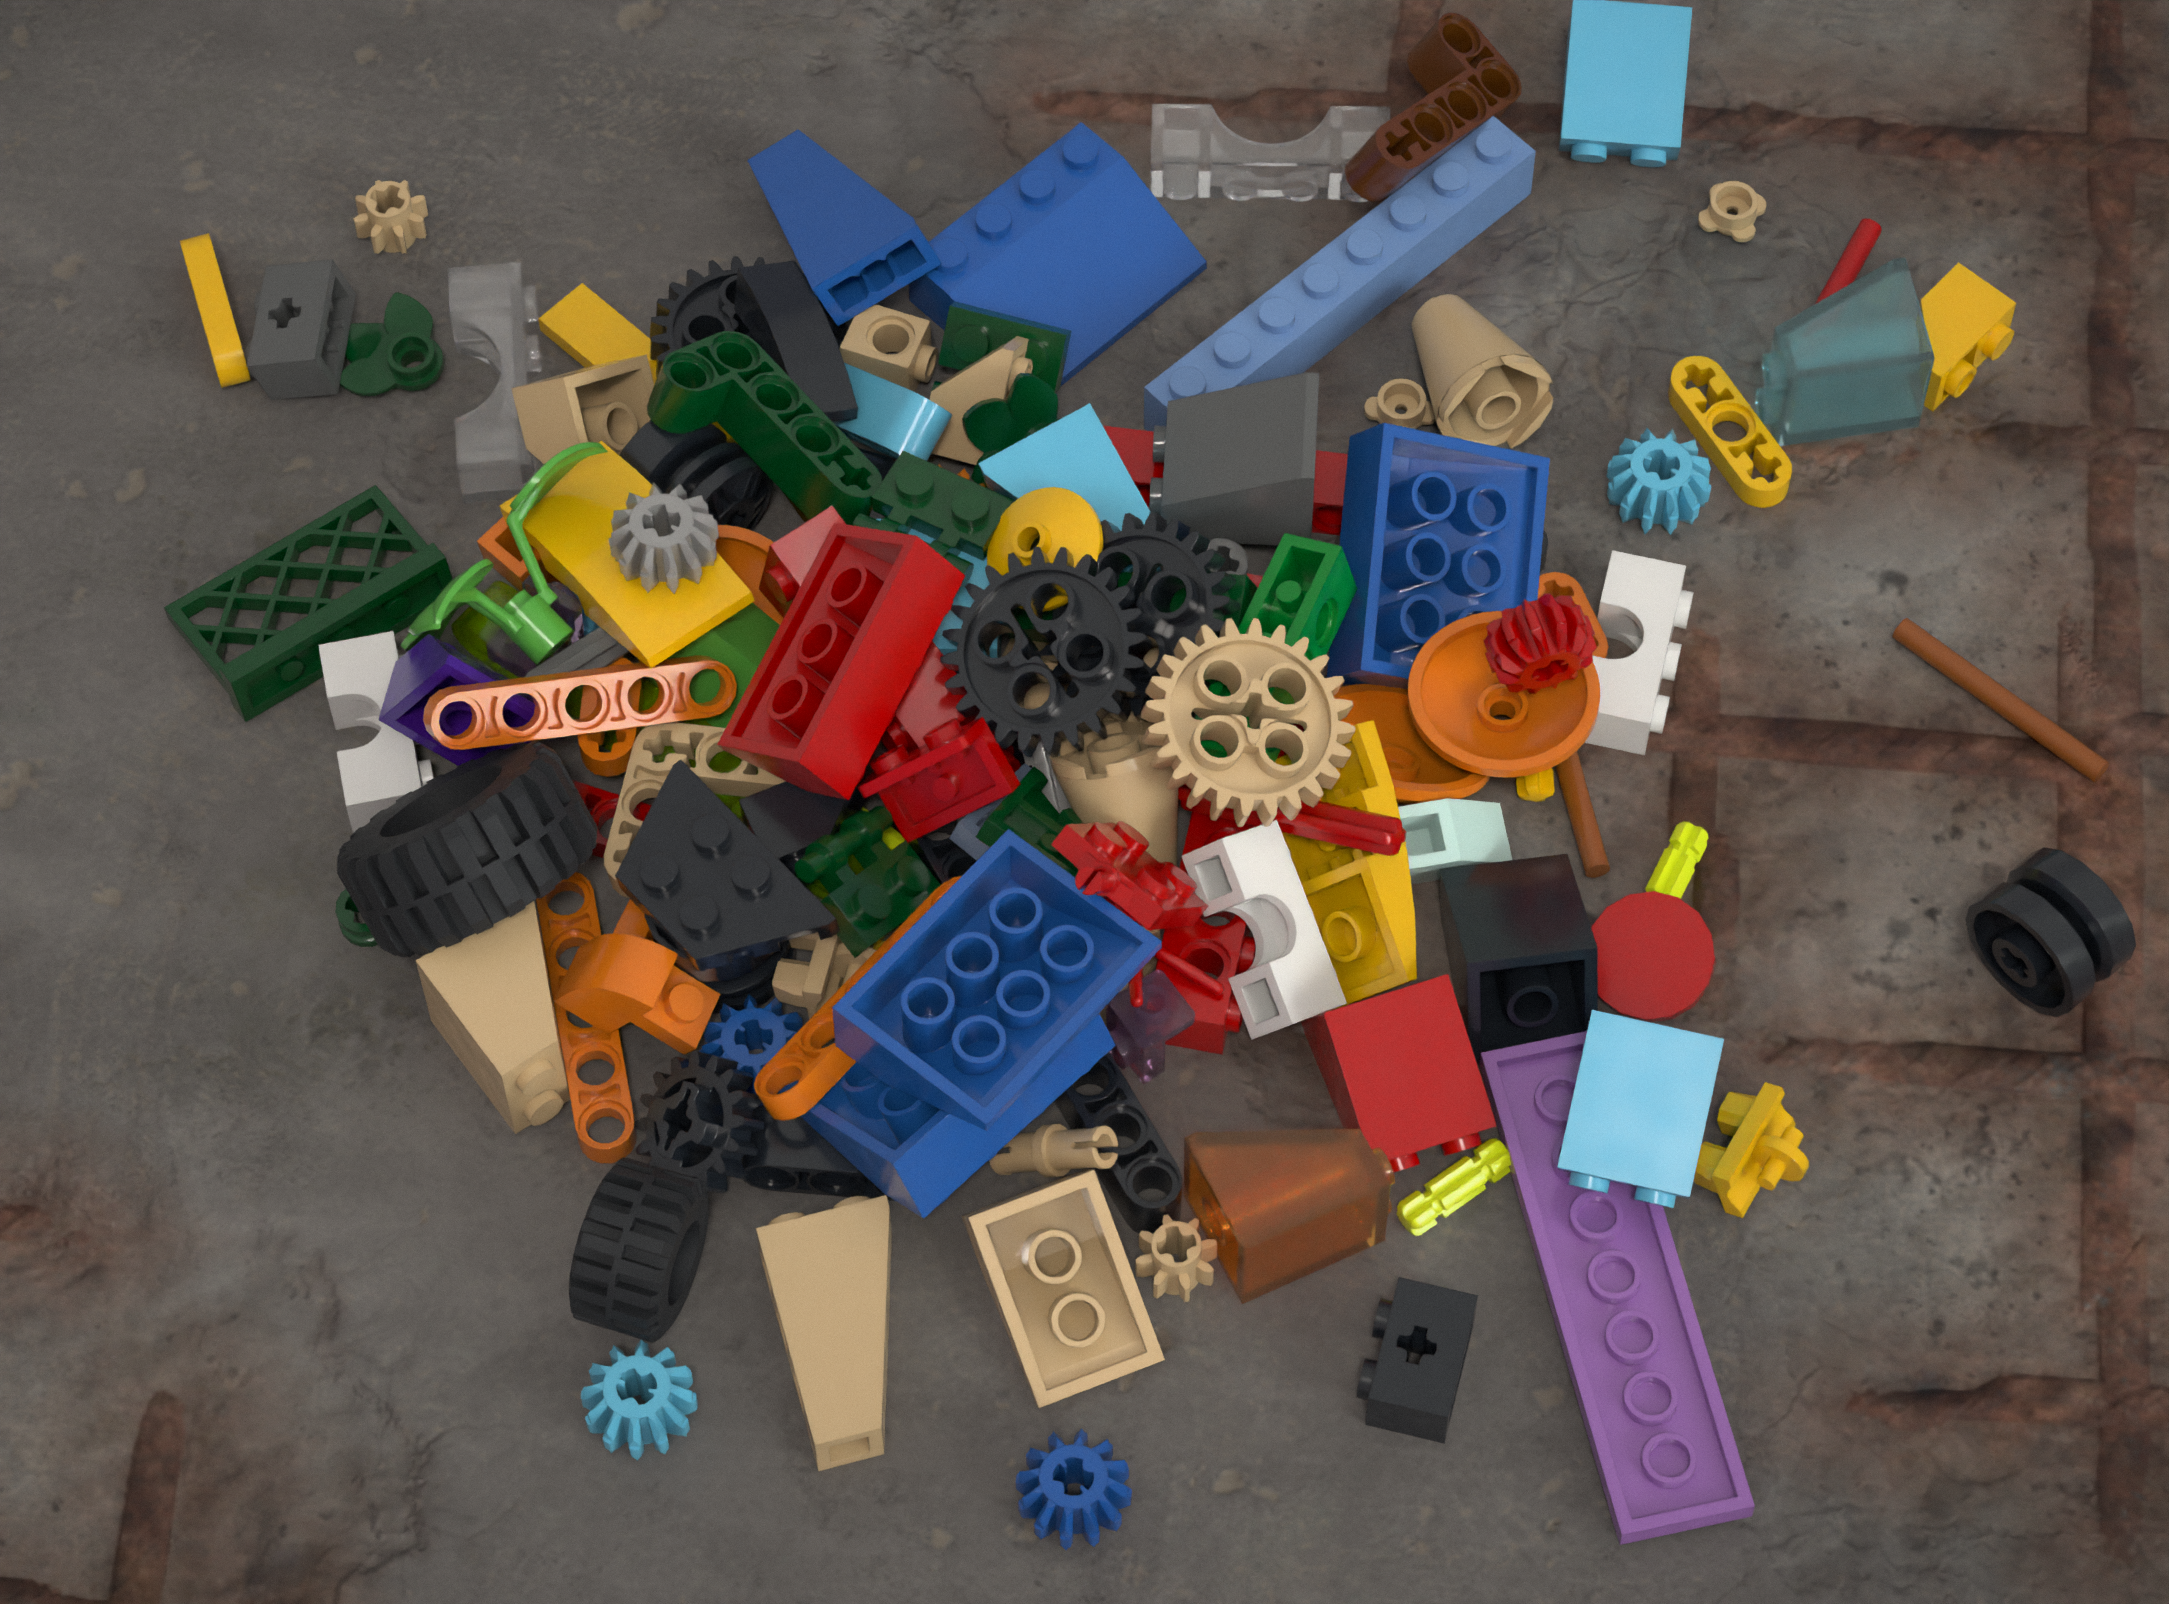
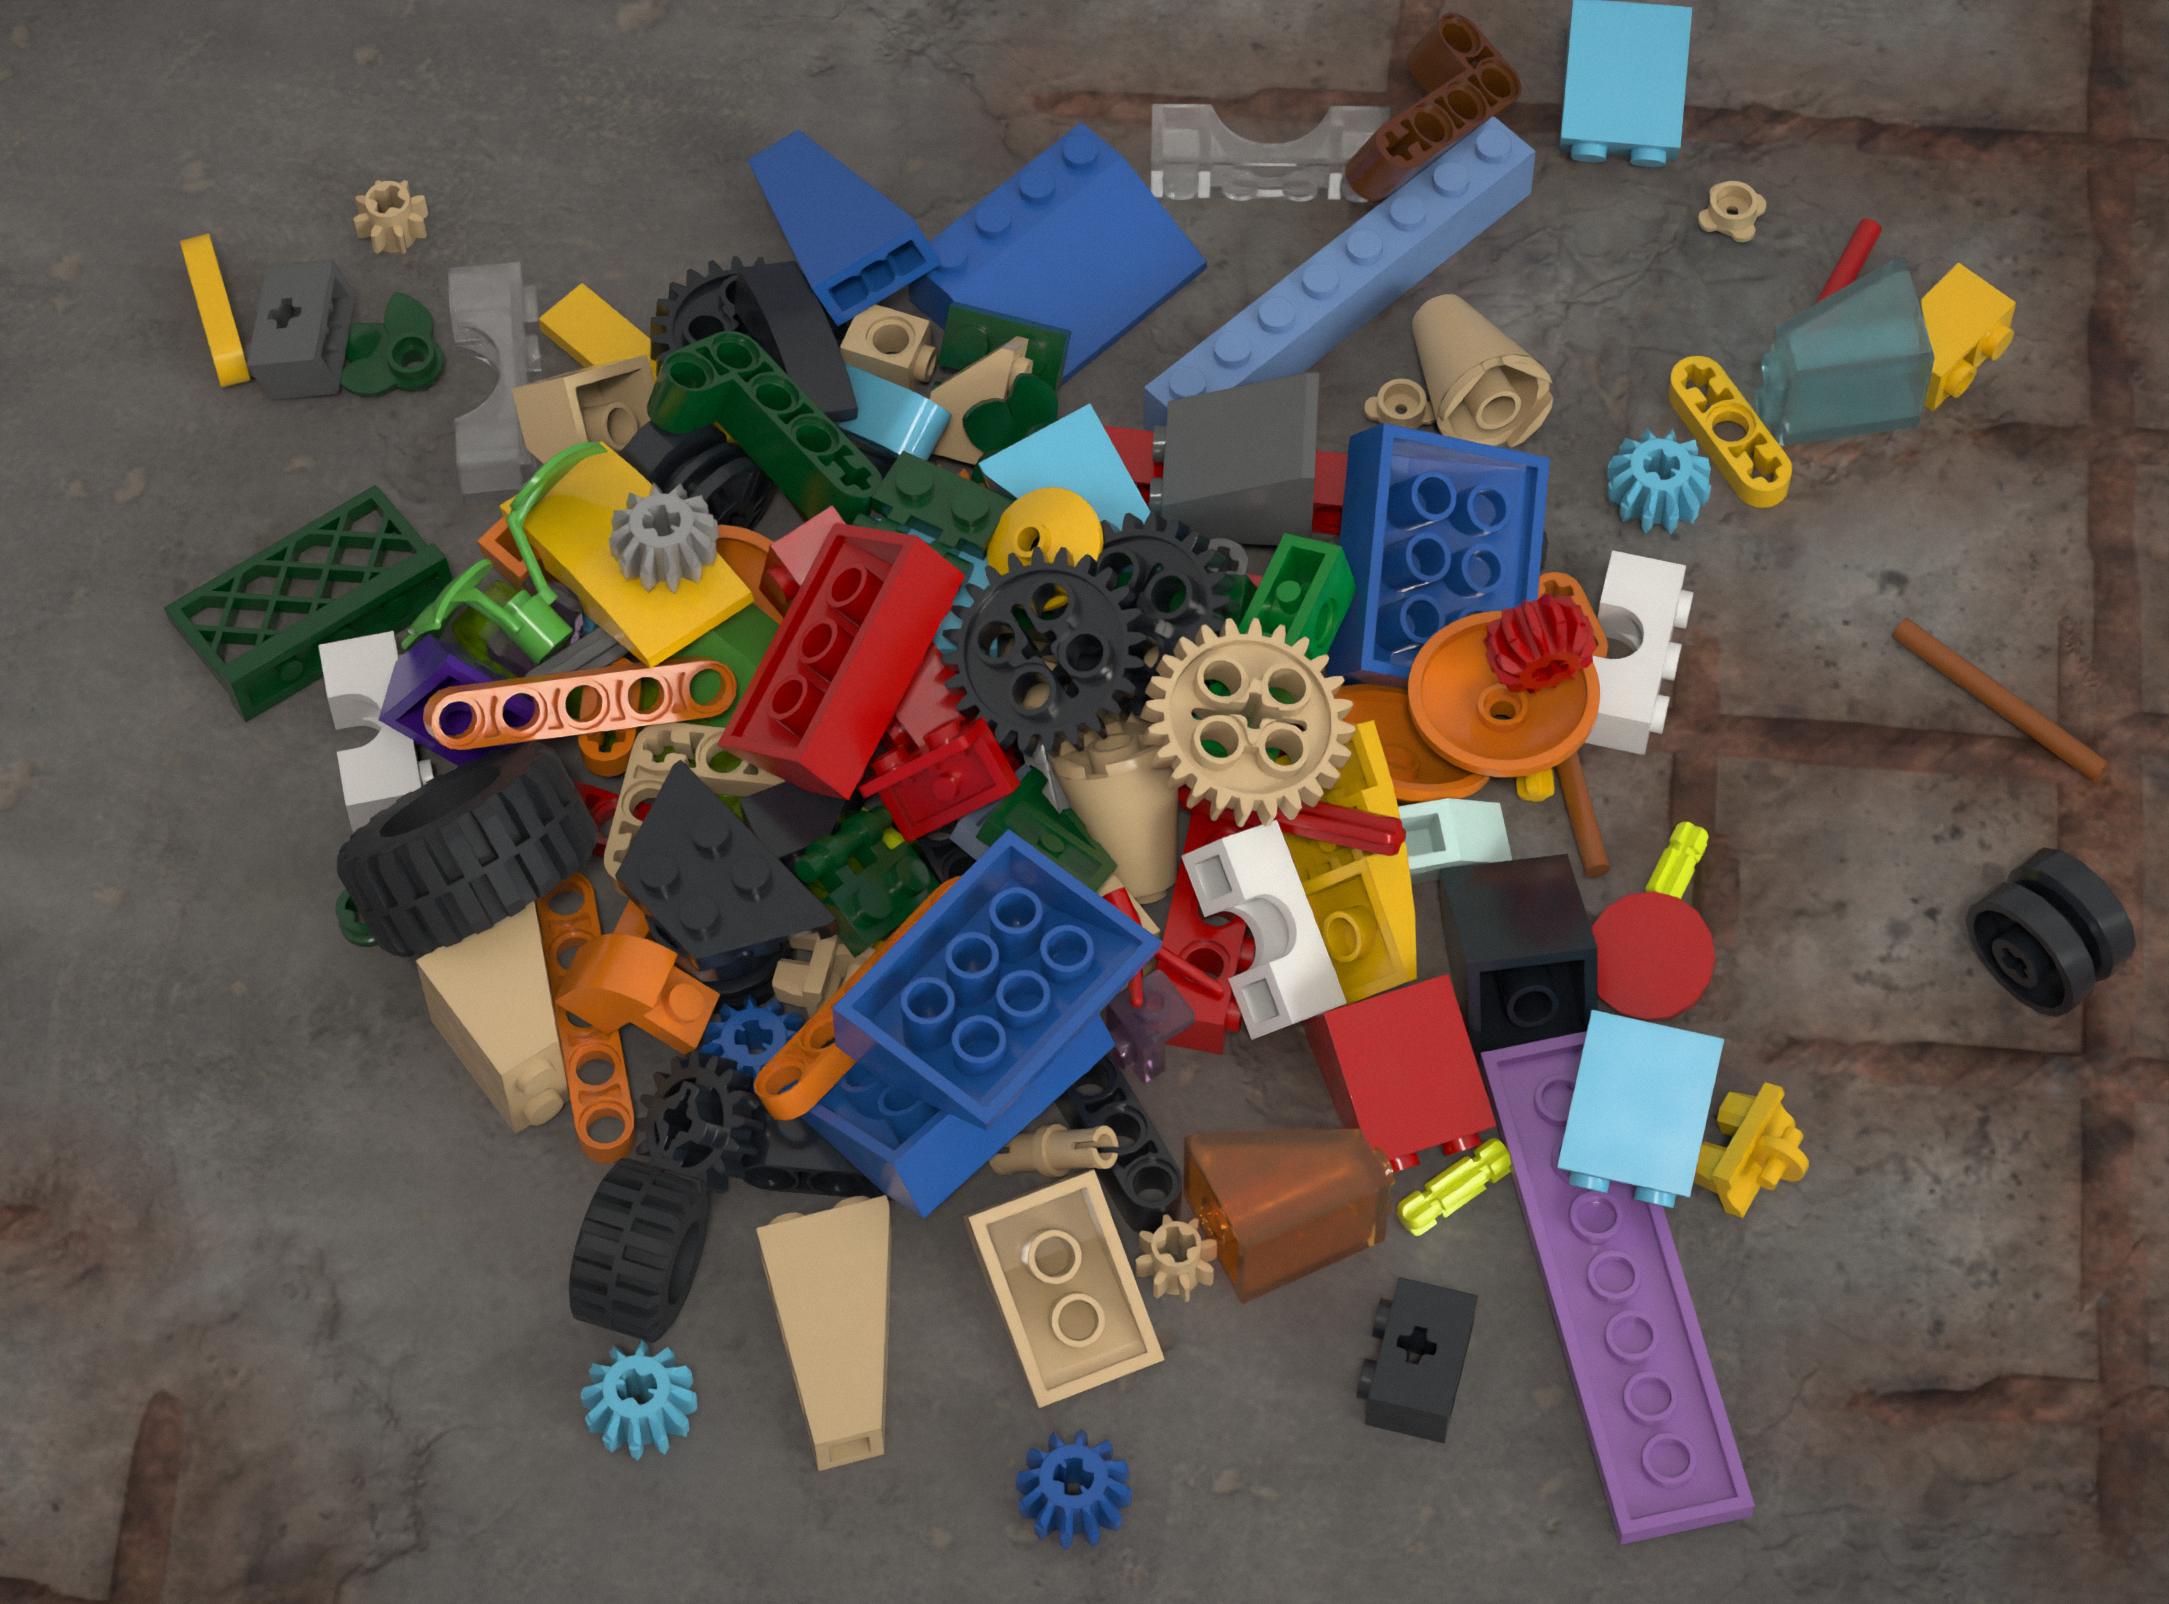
red plate [1051,821,1208,930] -> none

